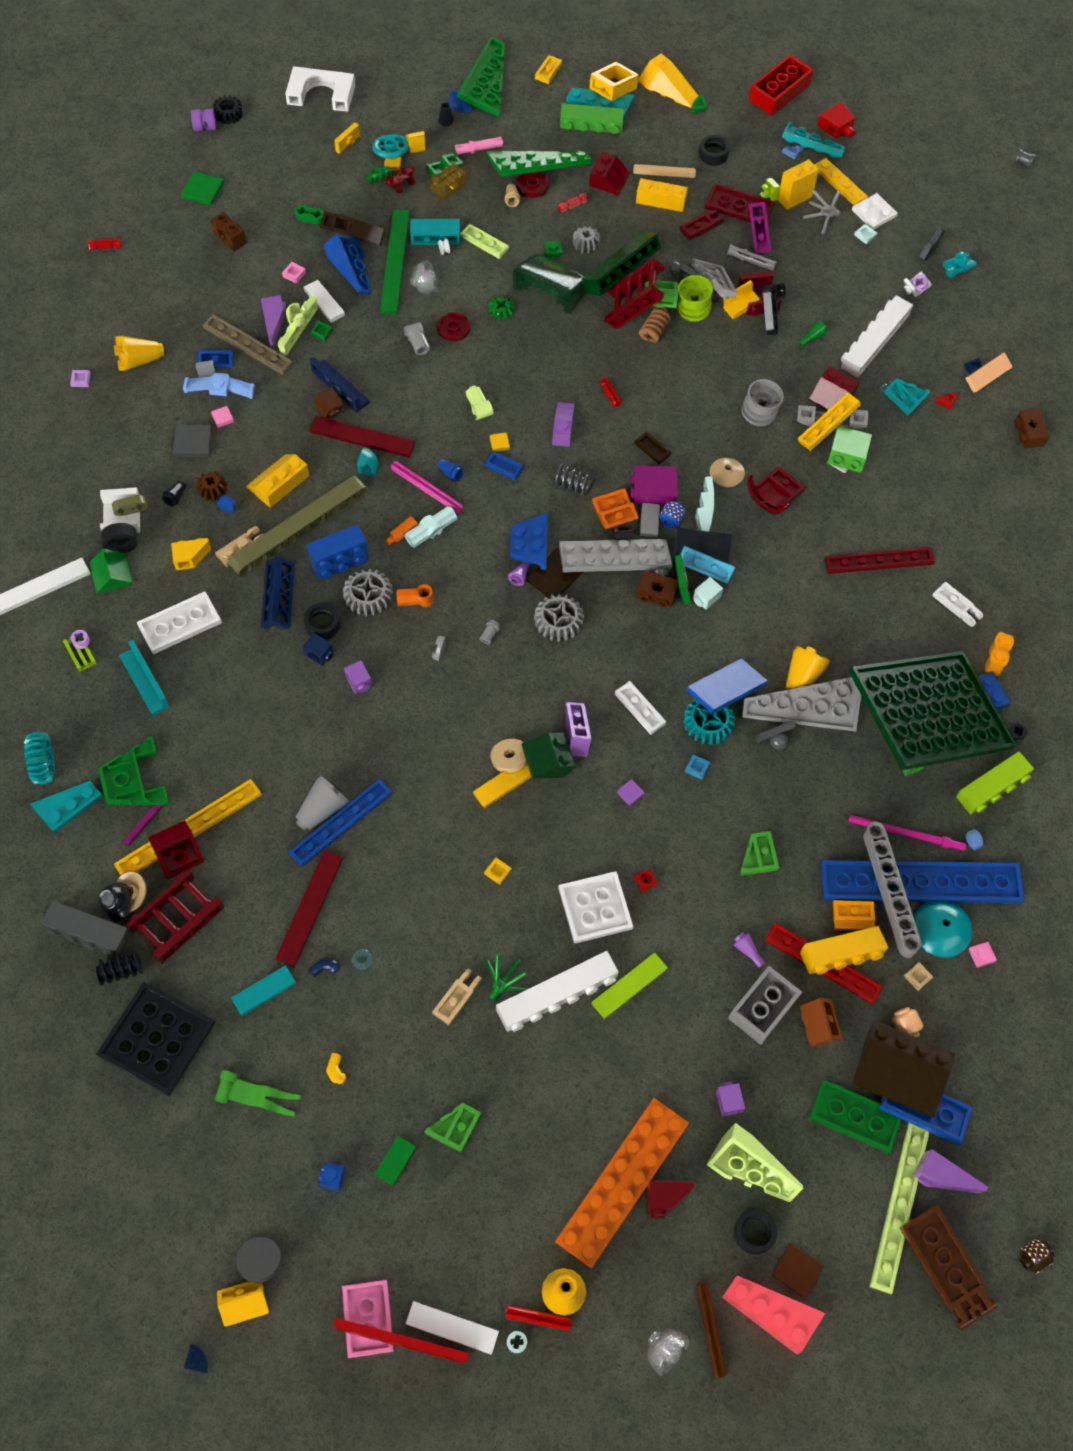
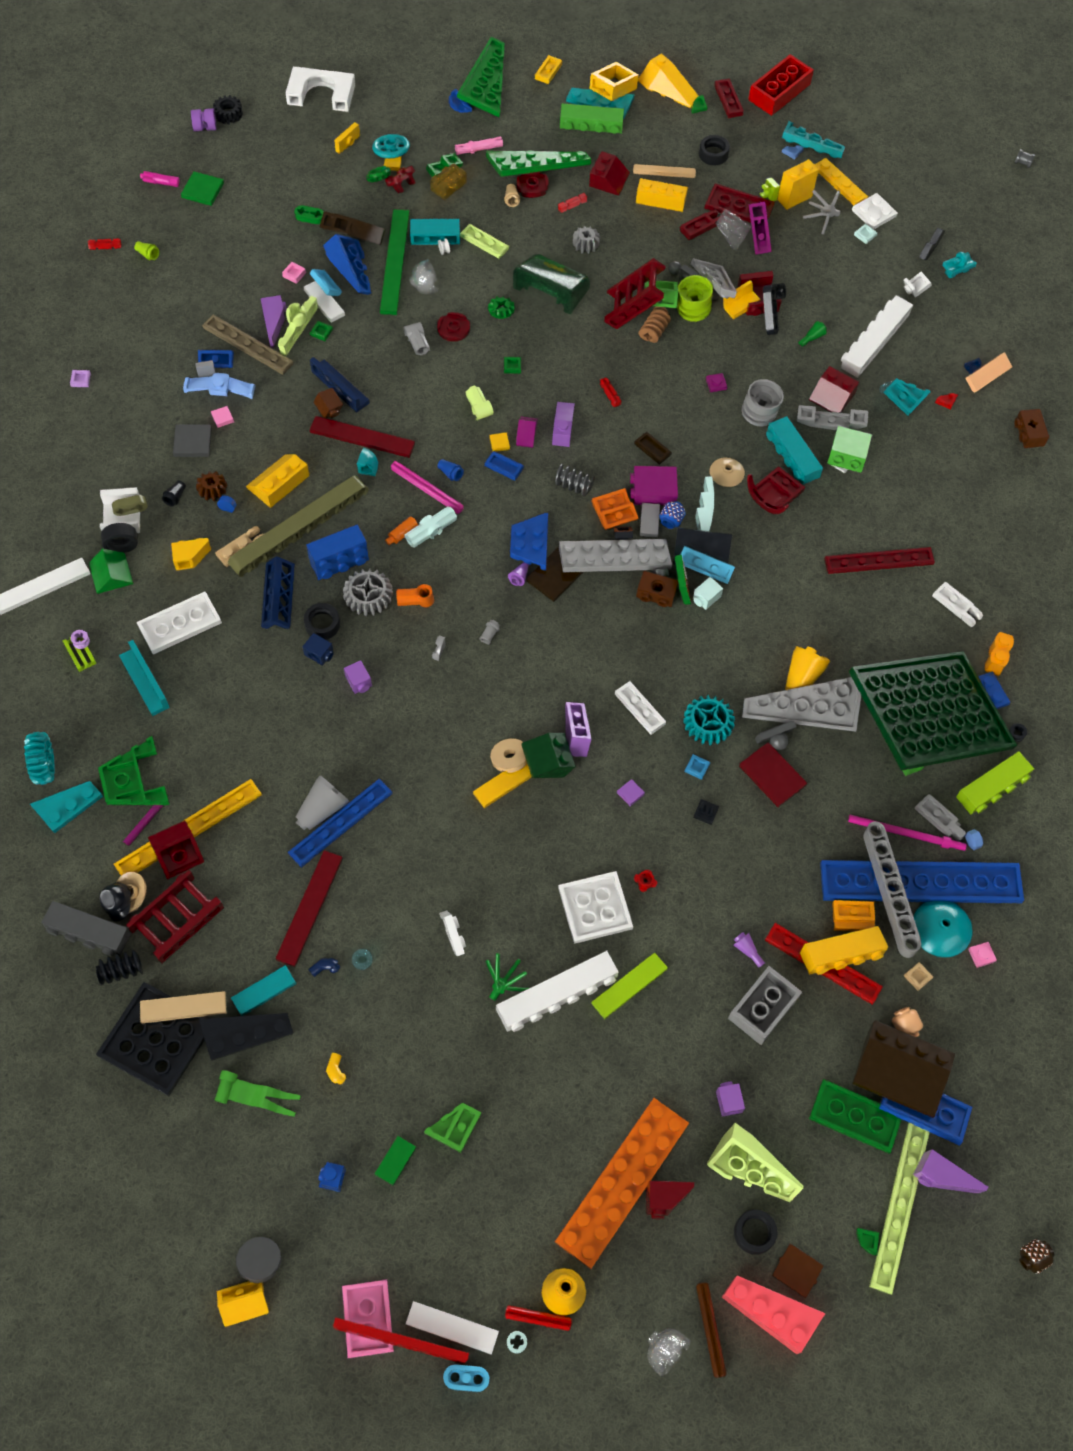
yellow cone [114,336,164,371] -> none
clear blue tile [184,1344,208,1374] -> none
reddish brown brick [211,212,247,251] -> none
yellow slope [404,131,425,153] -> none
tan hinge [432,969,482,1026] -> none
black cone [438,102,454,127] -> none
yellow tile [484,857,512,885] -> none
light grey gear [534,594,584,642] -> none
green plate [544,240,562,258] -> none
dark green brick [582,231,661,296] -> none
tile [687,658,768,714] -> none
light grey pin [727,245,777,272] -> none
bright green wing [740,831,779,876] -> none
yellow plate [798,392,861,451] -> none
dark orange brick [800,998,842,1047] -> none
red torso [817,102,856,139] -> none
reddish brown hinge [899,1205,998,1331] -> none
lavender bush [912,275,928,292] -> none
none -> lime cone [134,241,160,261]
none -> dark pink piece [140,171,180,187]
none -> tan tile [140,991,227,1023]
none -> black wing [199,1013,293,1061]
none -> medium azure tile [310,269,342,296]
none -> white wing [439,910,466,956]
none -> medium azure plate [443,1365,489,1392]
none -> green tile [504,357,521,374]
none -> magenta slope [516,416,538,448]
none -> black tile [693,799,719,825]
none -> magenta plate [706,373,727,393]
none -> dark red plate [714,78,744,118]
none -> clear wing [716,209,752,251]
none -> dark red tile [739,742,807,807]
none -> teal brick [766,416,823,485]
none -> green tile [856,1228,879,1256]
none -> light grey hinge [915,794,966,842]

